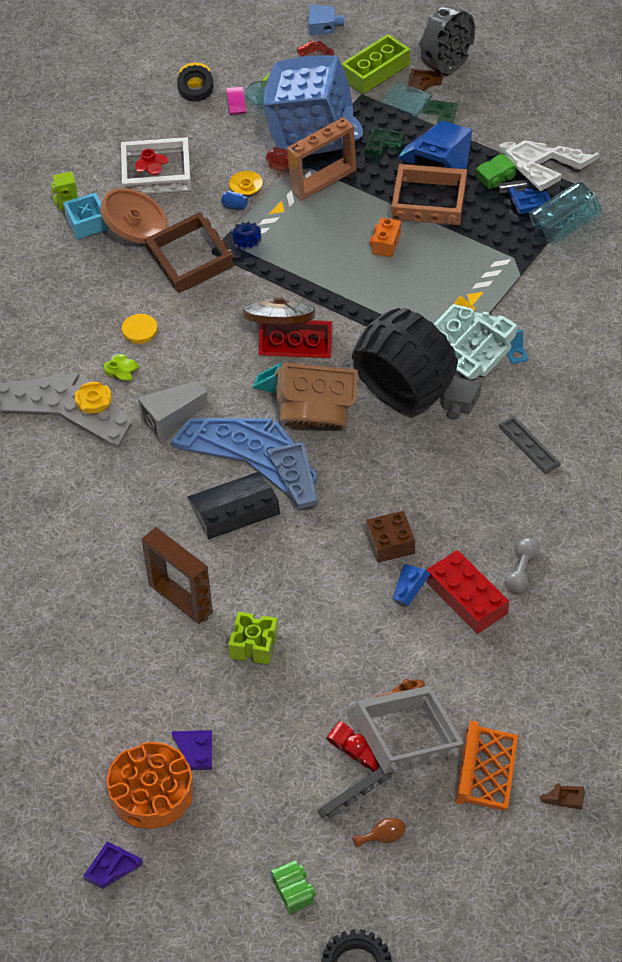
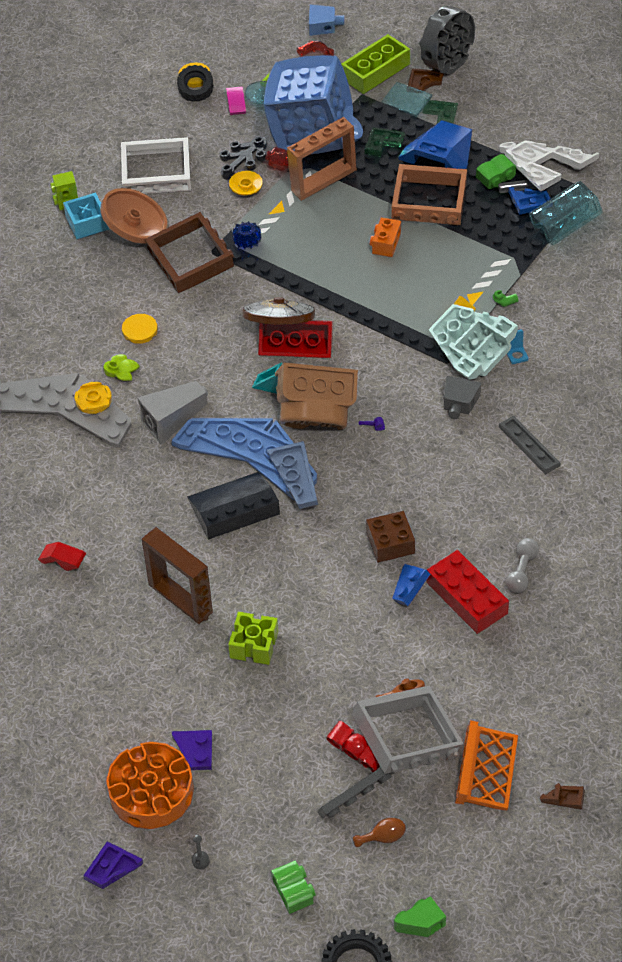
red plate [135,149,168,175] -> none
blue brick [221,190,248,211] -> none
black tyre [352,308,458,414] -> none
none -> red slope [38,542,86,571]
none -> dark grey hinge [192,835,210,869]
none -> black plant [220,136,267,180]
none -> dark purple hand [359,417,385,431]
none -> bright green slope [394,896,446,937]
none -> bright green arm [493,290,519,307]

